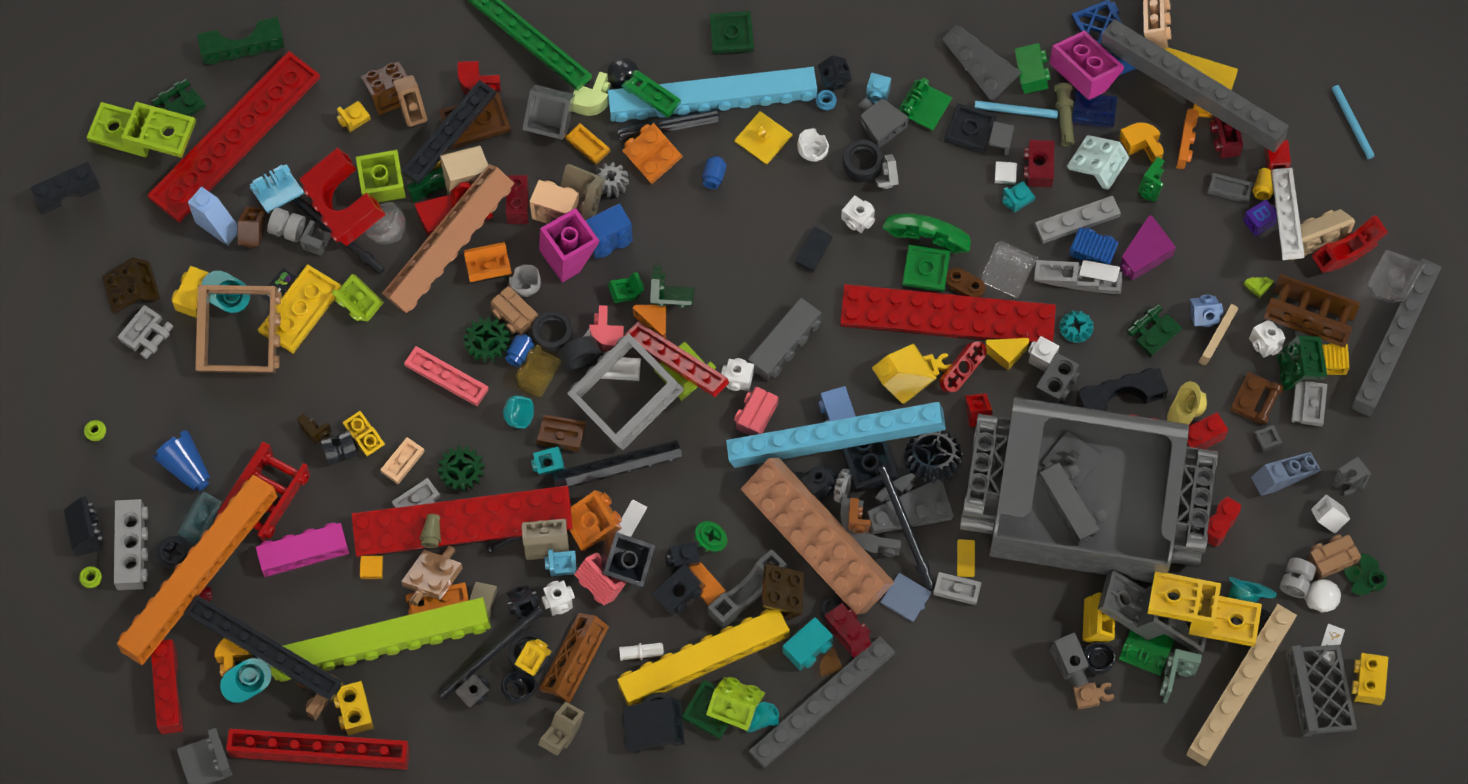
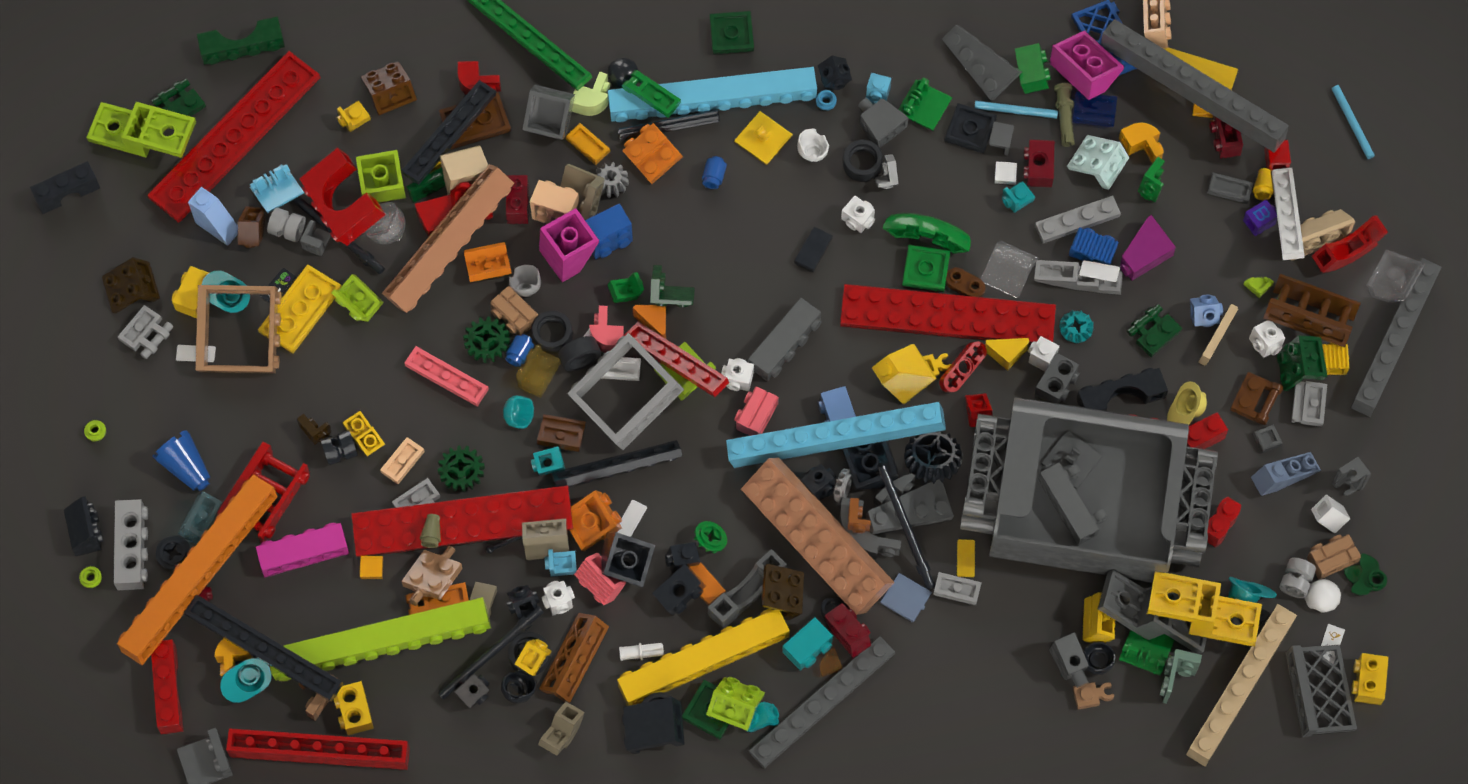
medium nougat brick [393,75,427,127] -> none
orange plate [1176,109,1199,169] -> none
none -> white sticker [176,345,216,362]

